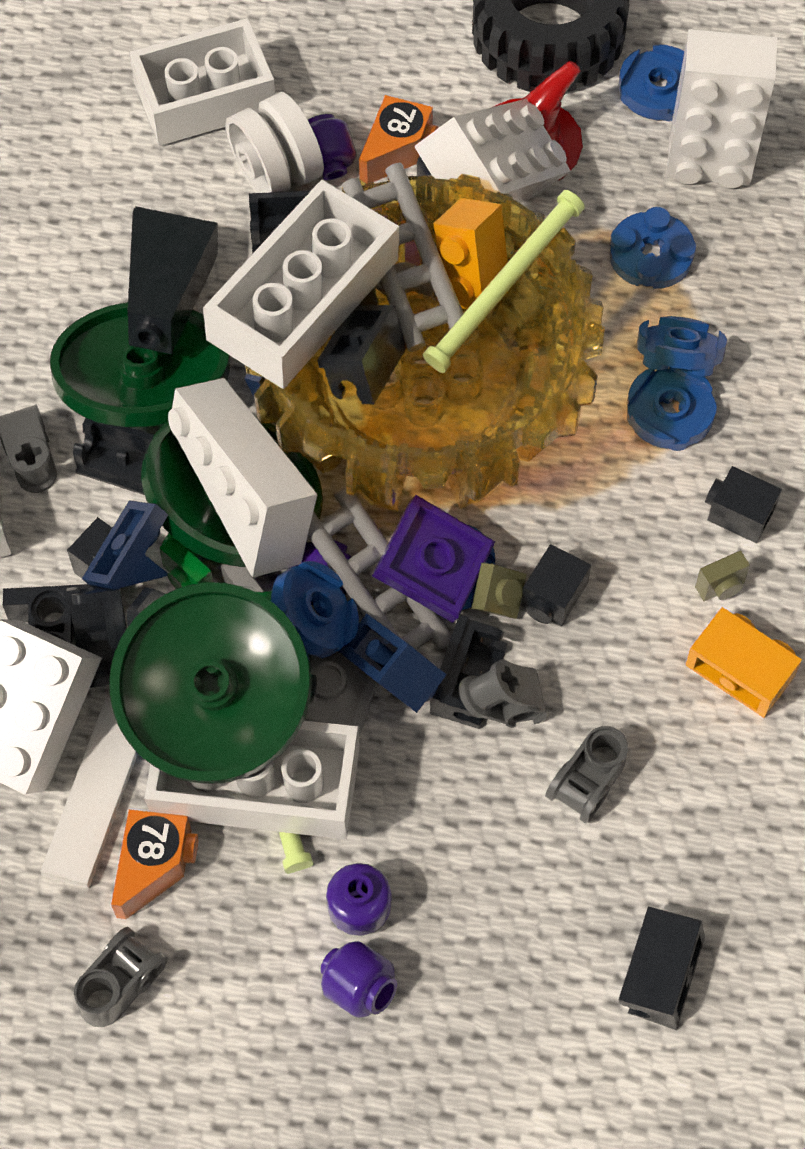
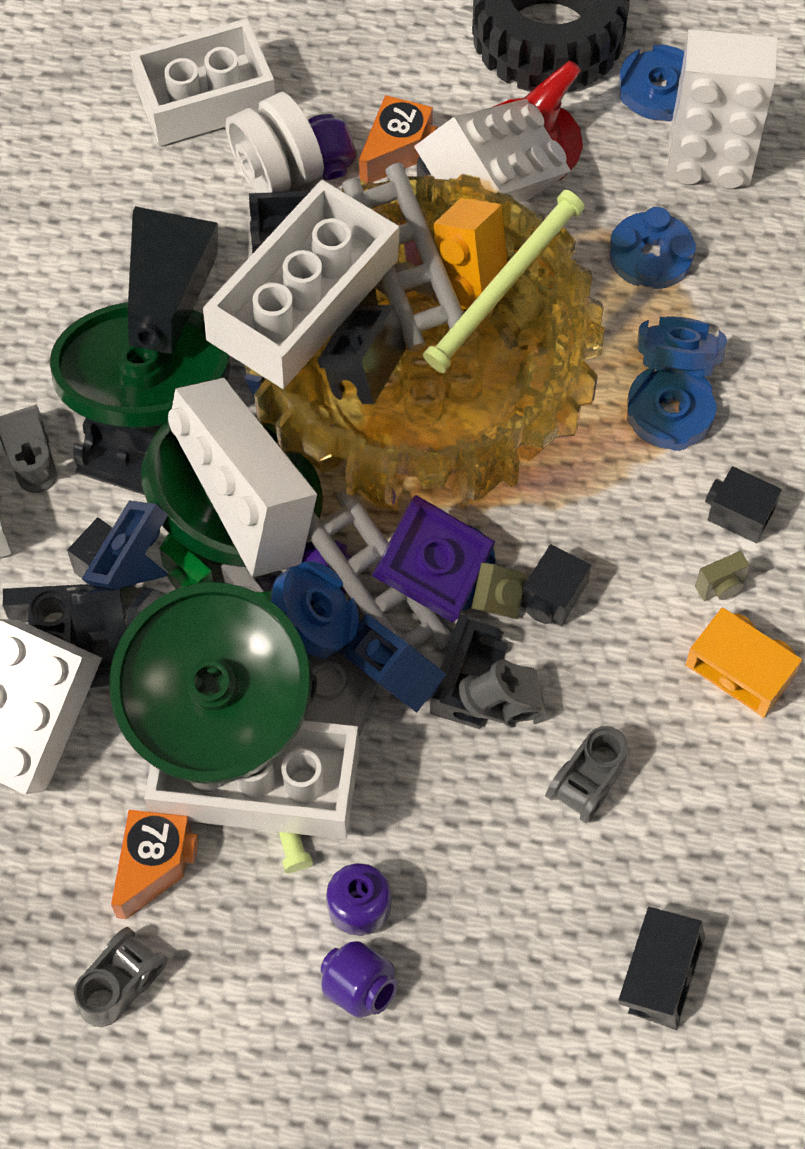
white tile [40,696,138,889] -> none

